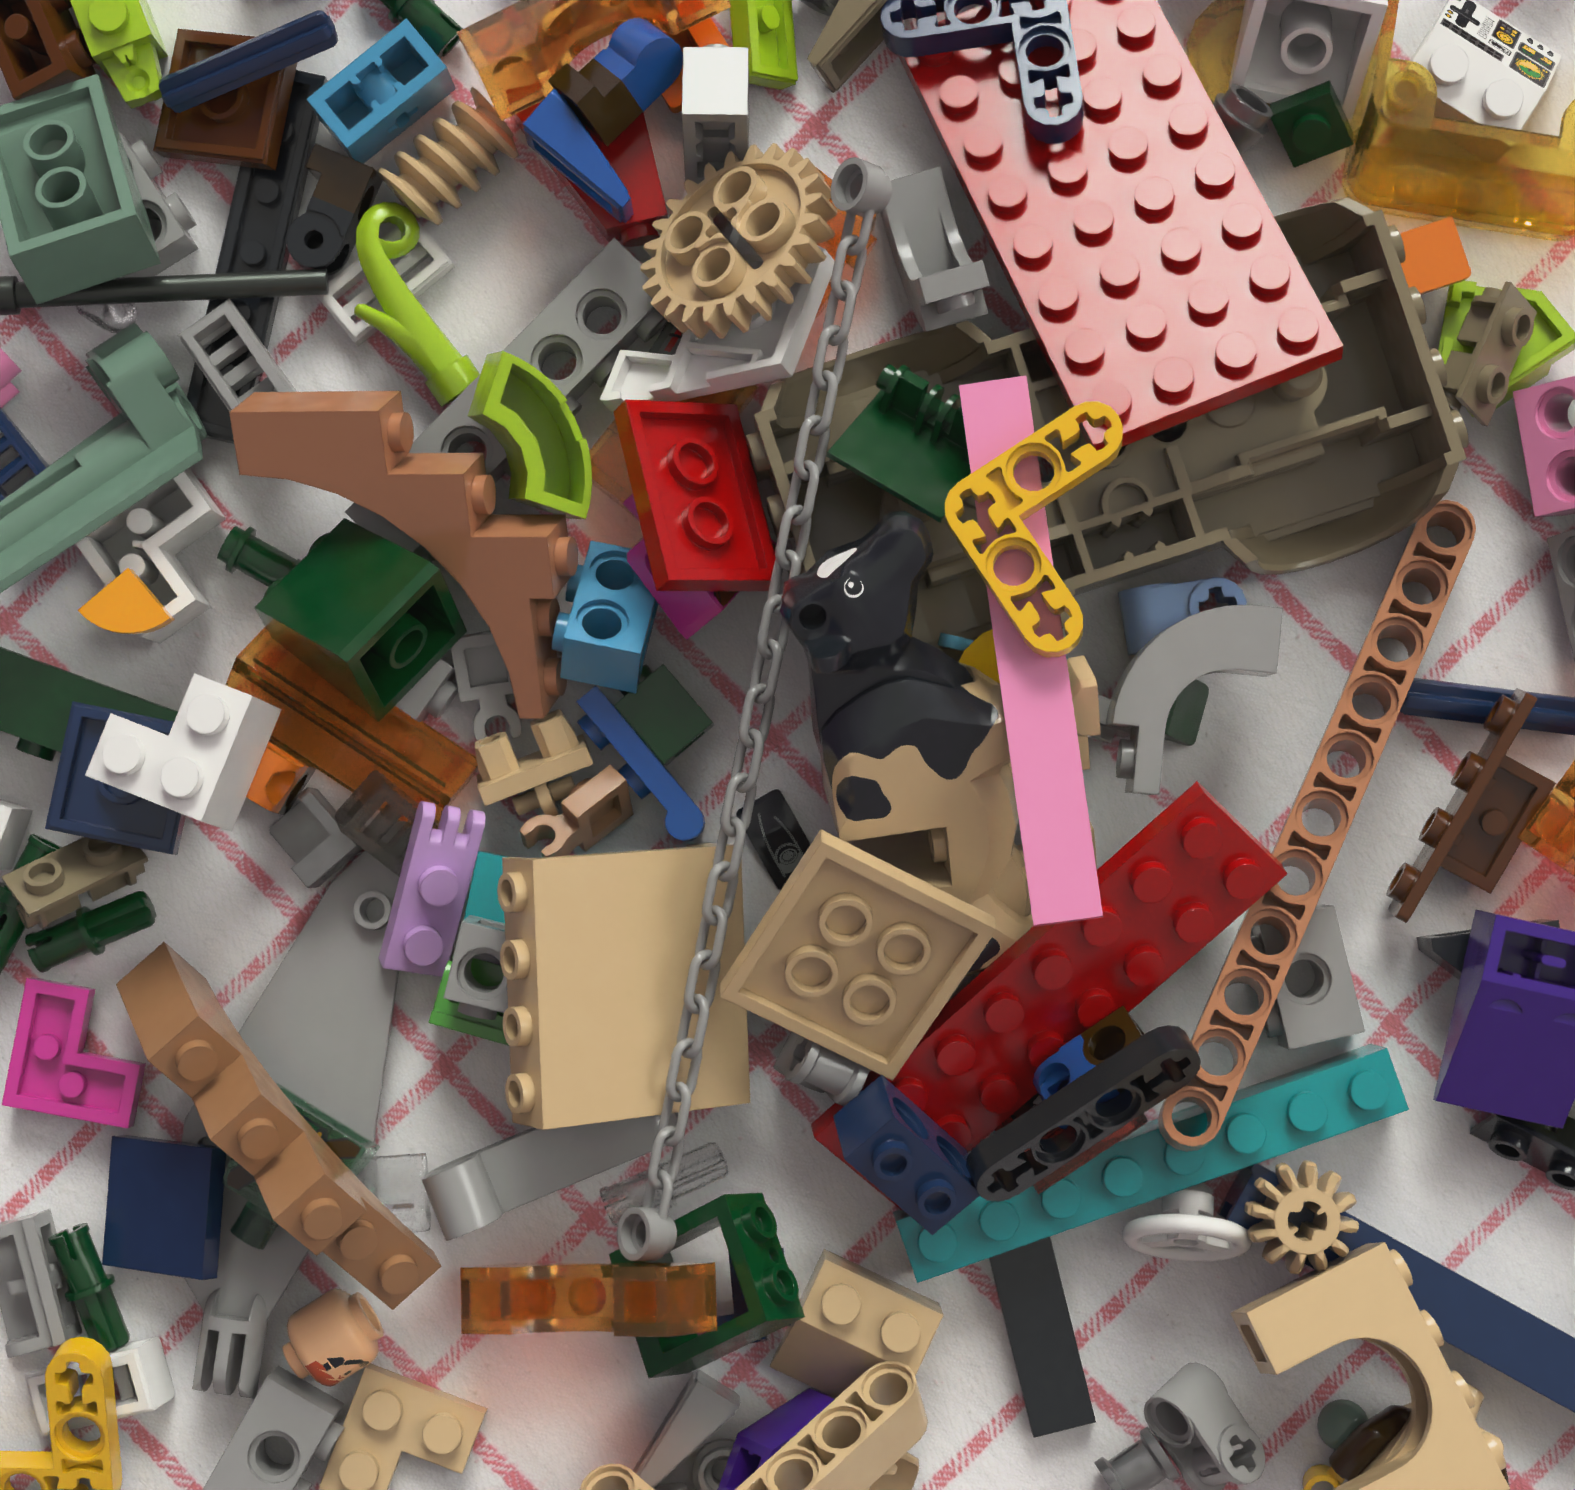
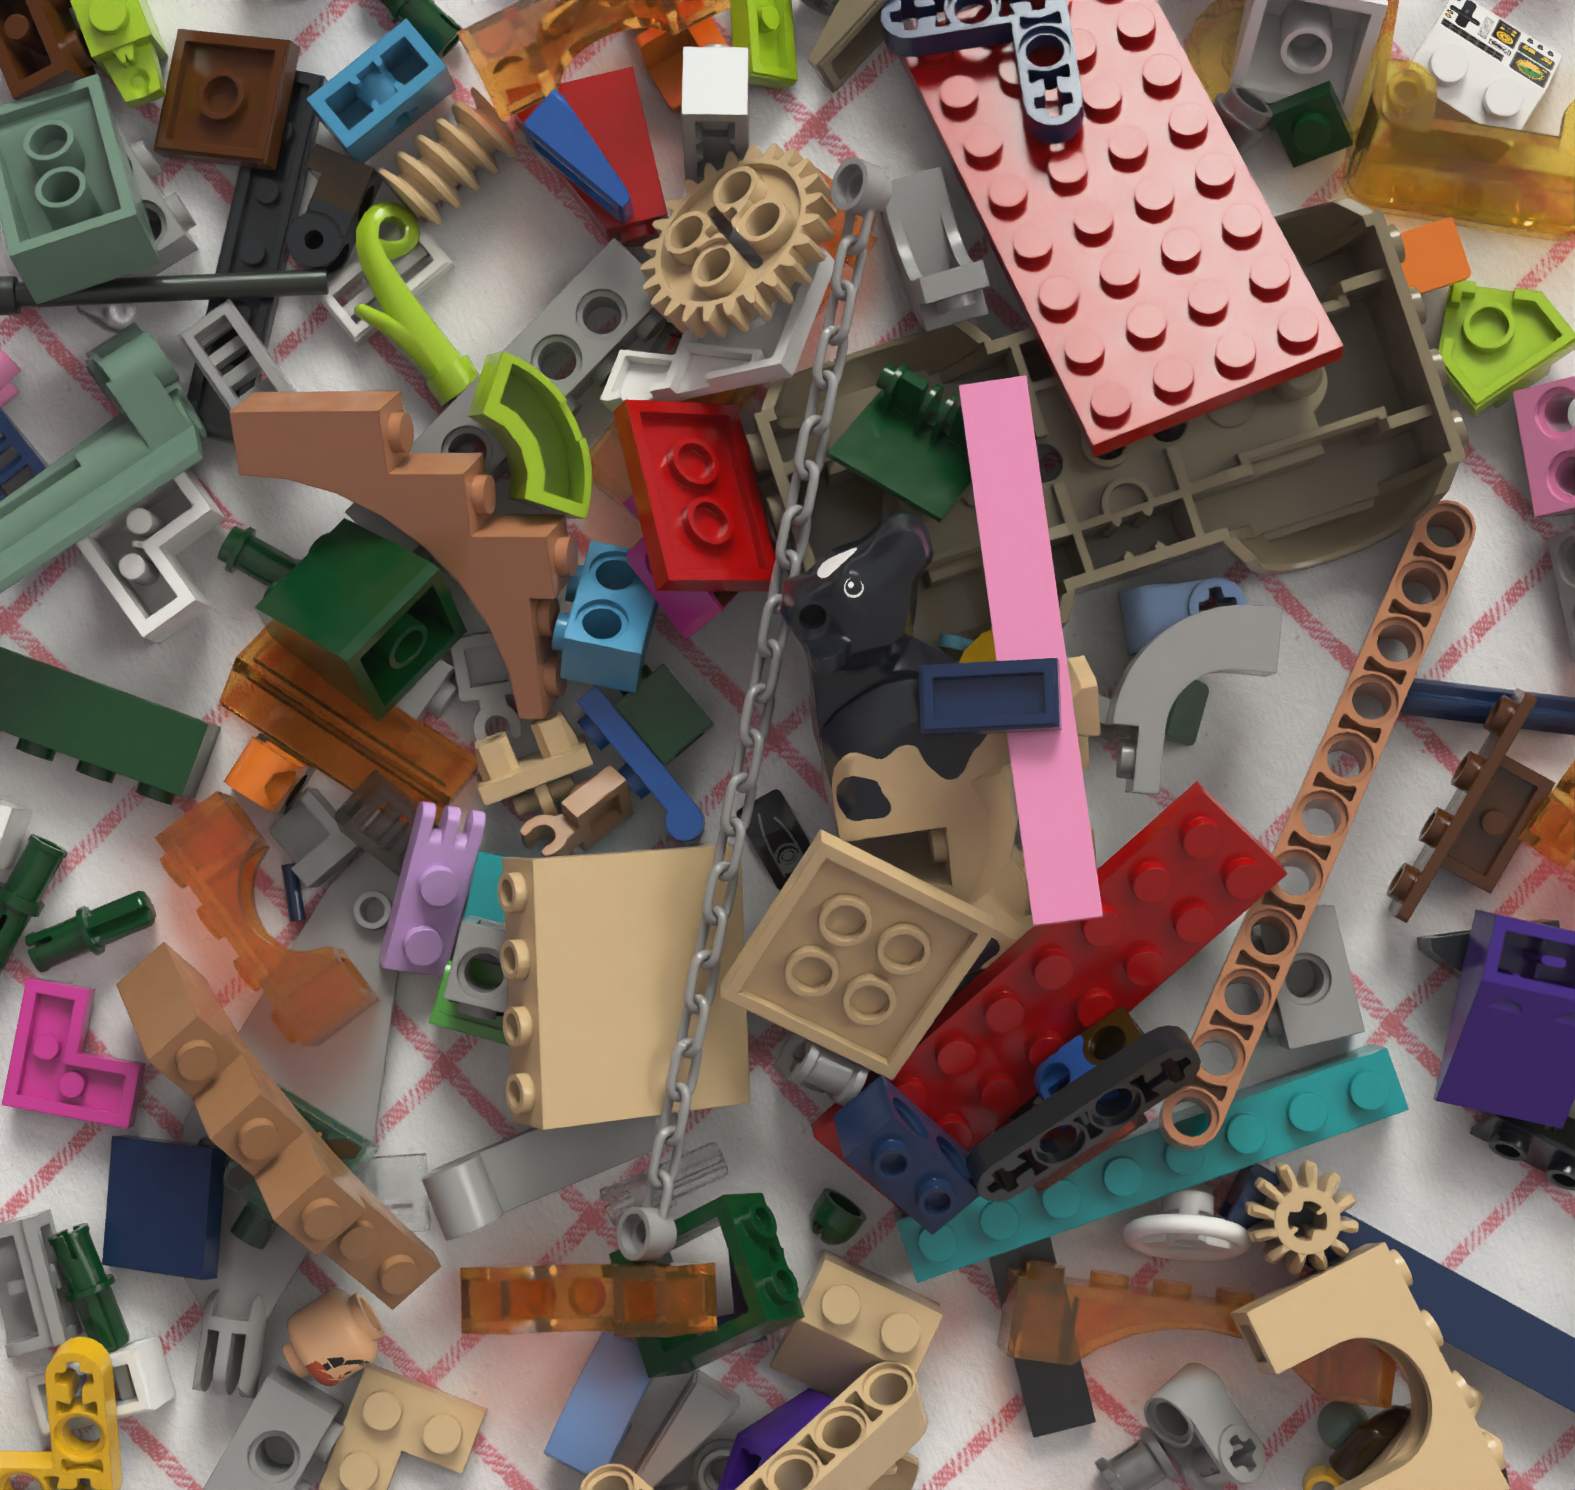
dark tan hinge [1,837,148,929] -> none
dark blue tile [45,701,186,855] -> none
light orange tile [78,568,175,634] -> none
white brick [85,673,282,832] -> none
dark blue axle [159,10,338,113] -> none
leg [548,18,683,146] -> none
yellow beam [945,402,1123,657] -> none
dark tan hinge [1443,281,1537,426] -> none
none -> clear orange arch [155,791,380,1046]
none -> dark blue piece [281,863,306,922]
none -> medium blue slope [544,1328,654,1476]
none -> dark green hinge [809,1188,866,1245]
none -> dark blue tile [919,658,1062,737]
none -> clear orange arch [997,1261,1396,1409]

